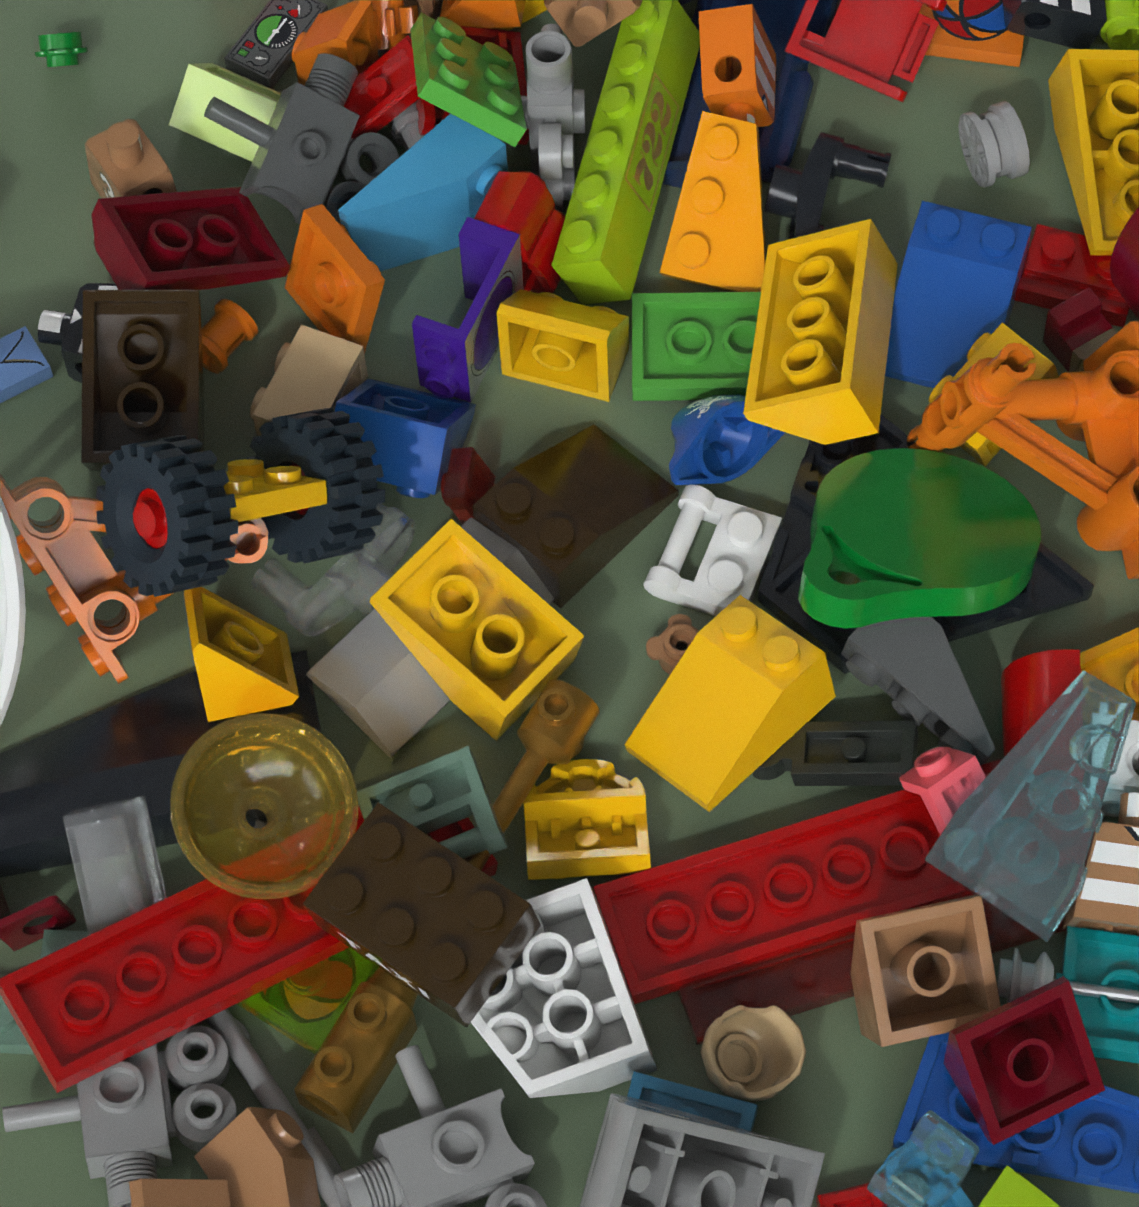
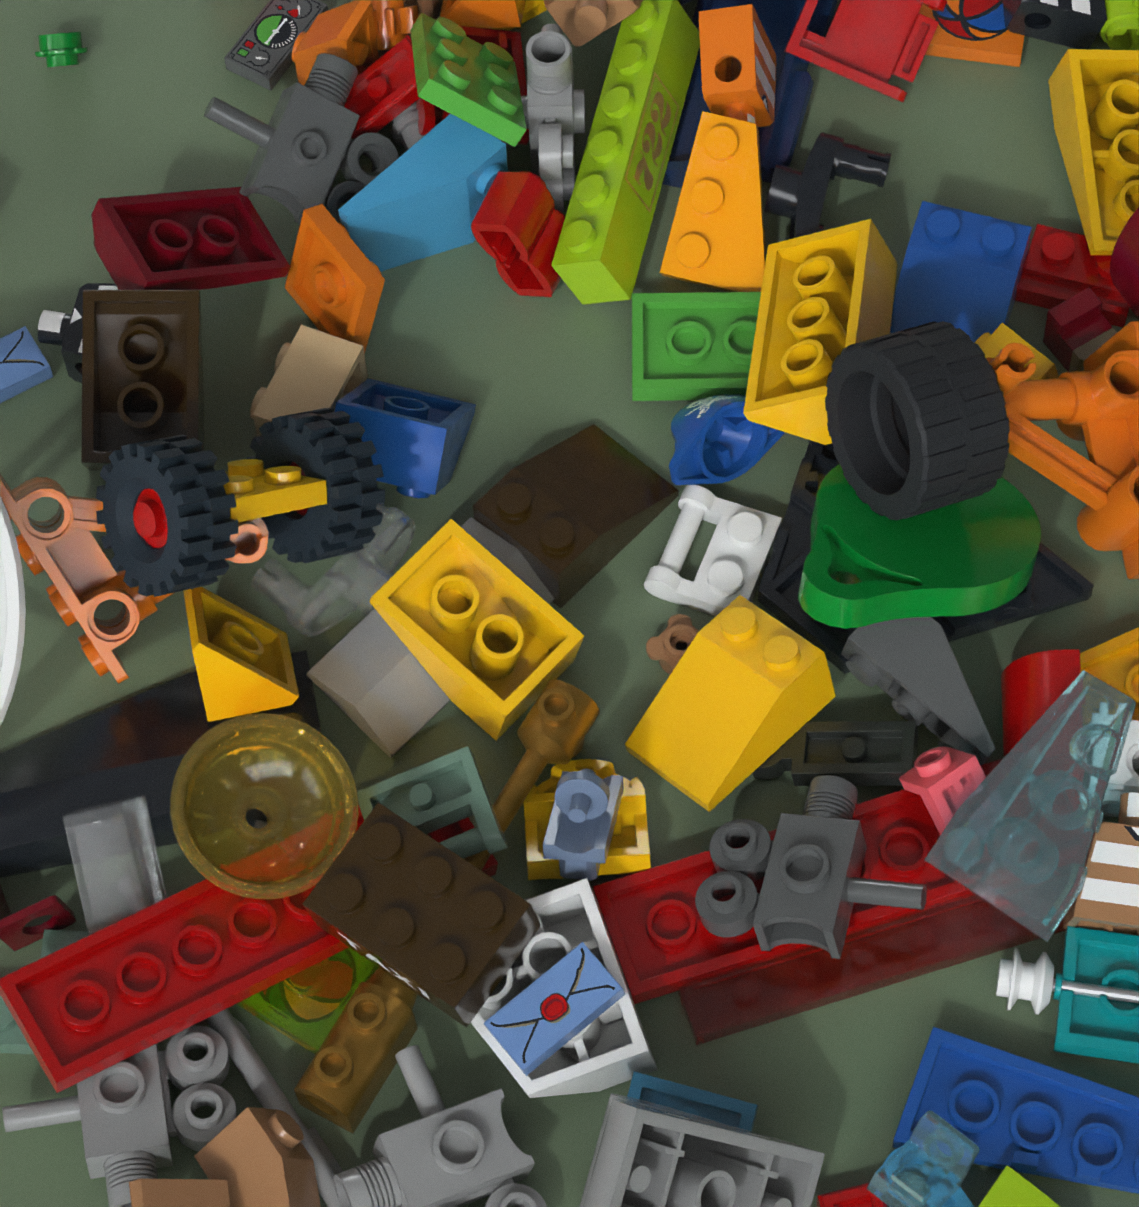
medium nougat torso [85,119,177,198] -> none
yellowish green brick [169,63,282,162] -> none
orange bush [201,299,259,374] -> none
dark purple panel [412,217,524,403] -> none
clear red plate [441,447,495,524] -> none
yellow slope [496,289,629,402] -> none
tan hair [700,1005,806,1102] -> none
medium nougat slope [850,894,1001,1047] -> none
dark red slope [943,976,1105,1145] -> none
light grey wheel [958,101,1030,188] -> none
none -> medium blue tile [484,942,625,1076]
none -> sand blue hips [543,768,624,880]
none -> dark grey piece [695,775,927,959]
none -> black tyre [825,321,1010,520]

